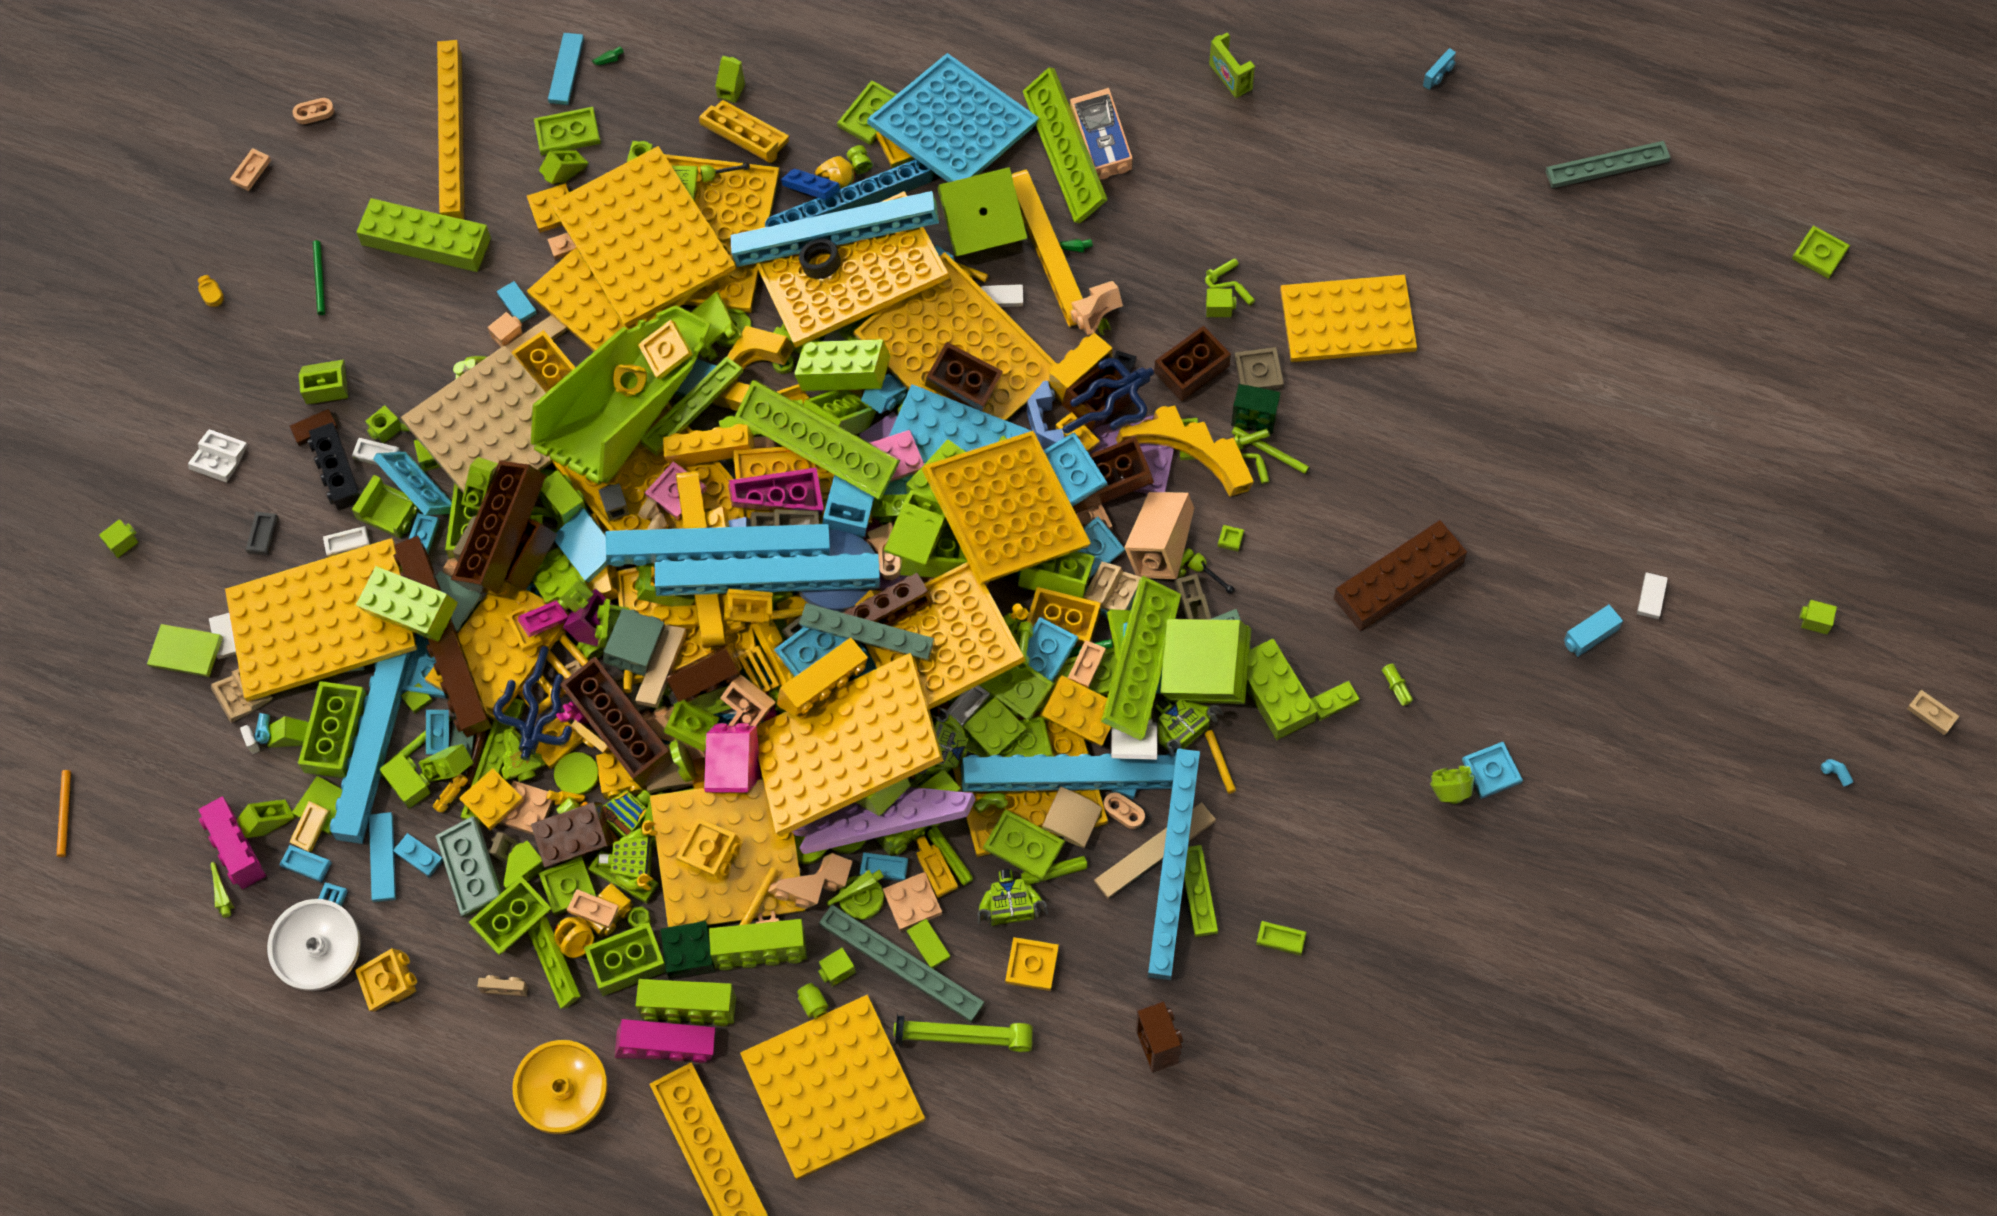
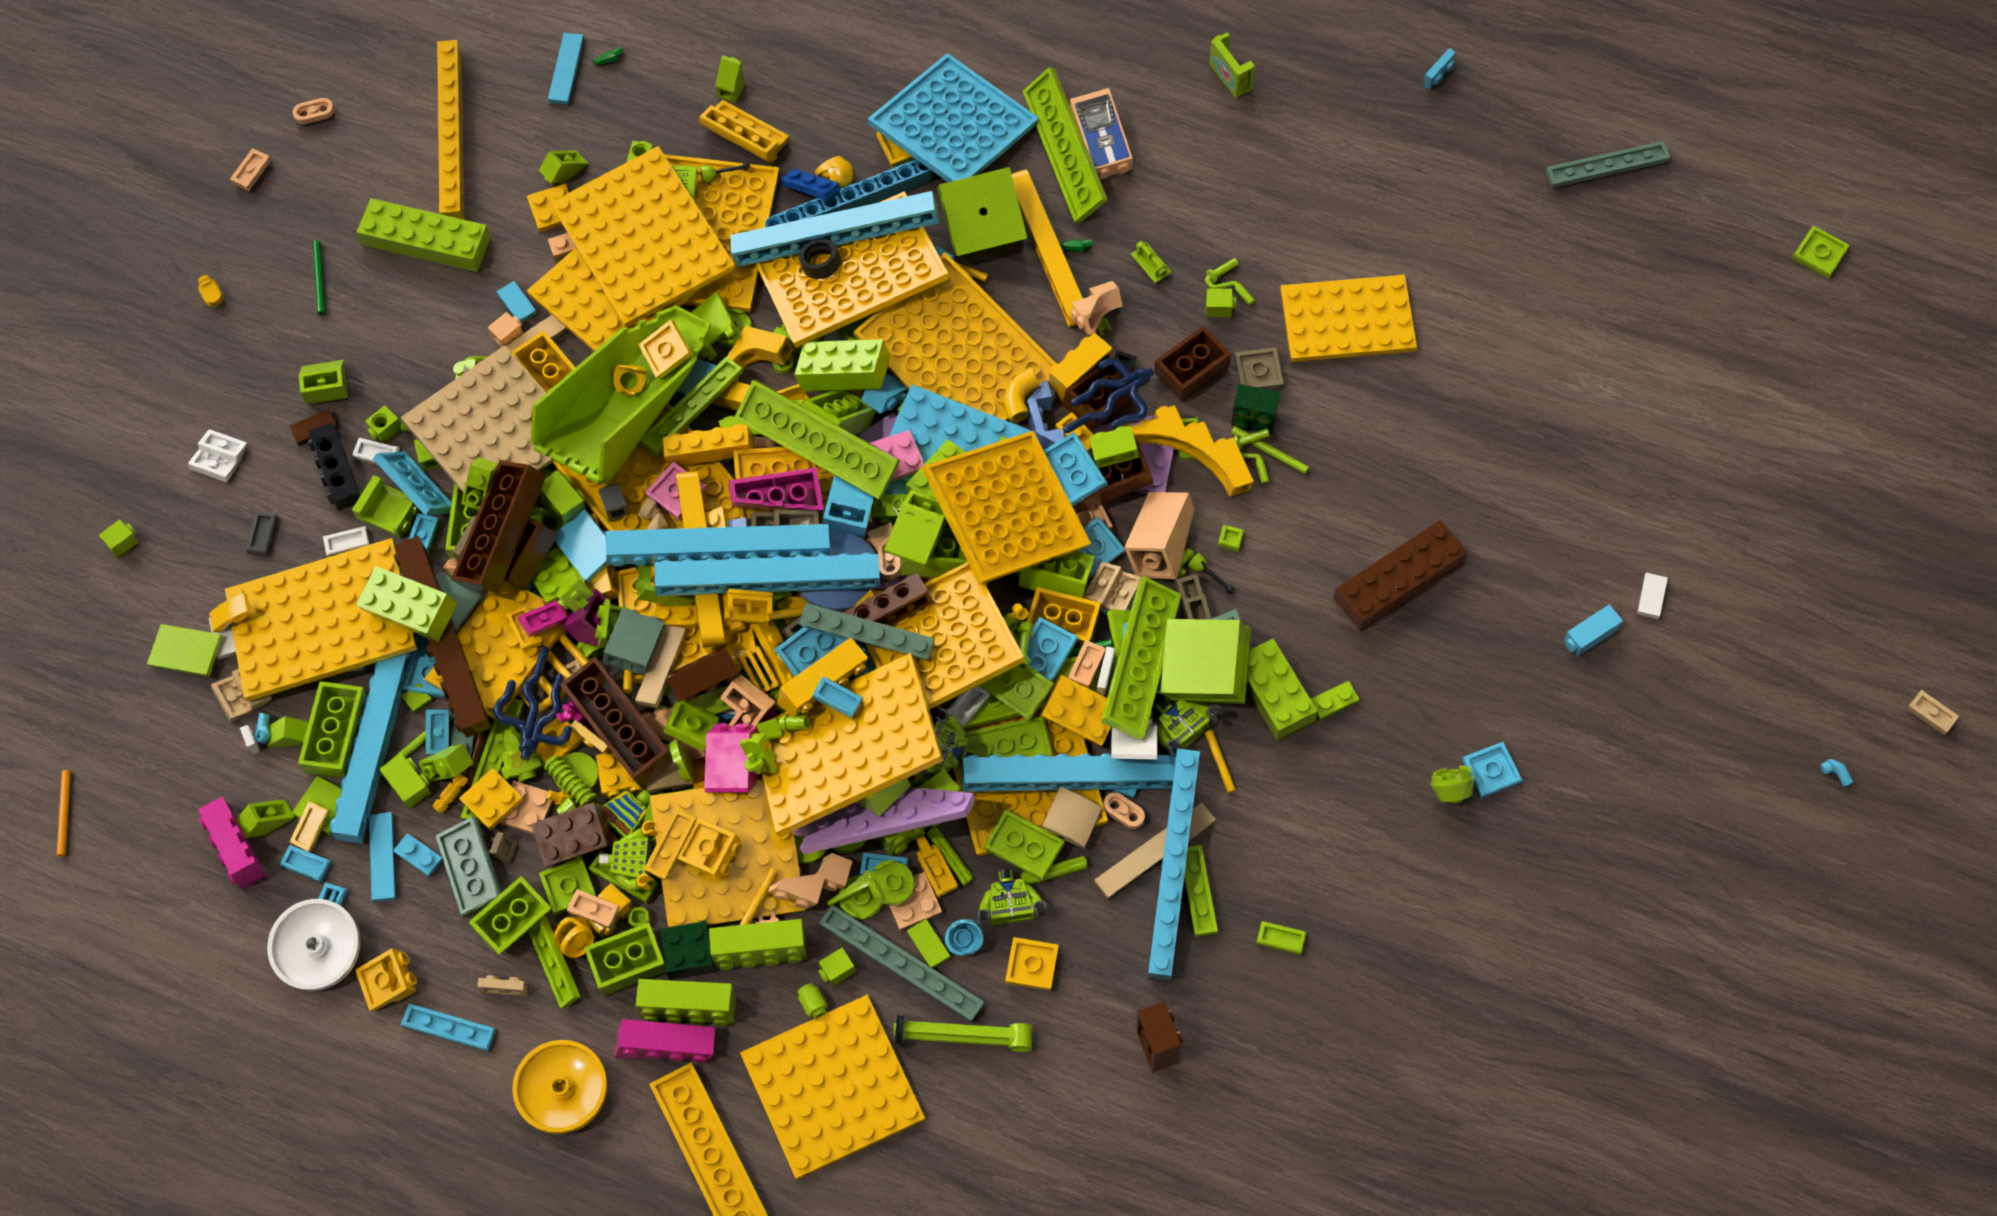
lime piece [210,862,234,918] -> none
lime slope [504,841,547,889] -> none
lime tile [534,107,601,156] -> none
lime tile [837,80,897,145] -> none
lime wheel [846,145,873,174] -> none
reddish brown brick [925,342,1003,412] -> none
lime plate [963,697,1026,756] -> none
lime arm [973,793,1008,813] -> none
white tile [981,285,1023,307] -> none
lime axle [1382,664,1413,706] -> none
lime brick [1799,600,1837,635] -> none
none -> yellow slope [209,593,251,633]
none -> medium azure tile [401,1003,497,1052]
none -> lime piece [544,755,597,807]
none -> yellow plate [644,808,696,881]
none -> lime hips [739,733,777,774]
none -> lime slope [756,716,784,742]
none -> lime pin [779,714,809,732]
none -> medium azure tile [812,676,863,719]
none -> lime tile [869,860,915,906]
none -> medium azure hair [945,919,985,956]
none -> yellow cylinder [1004,367,1041,423]
none -> lime brick [1089,426,1140,468]
none -> white tile [1097,647,1115,697]
none -> lime hinge [1131,241,1172,283]

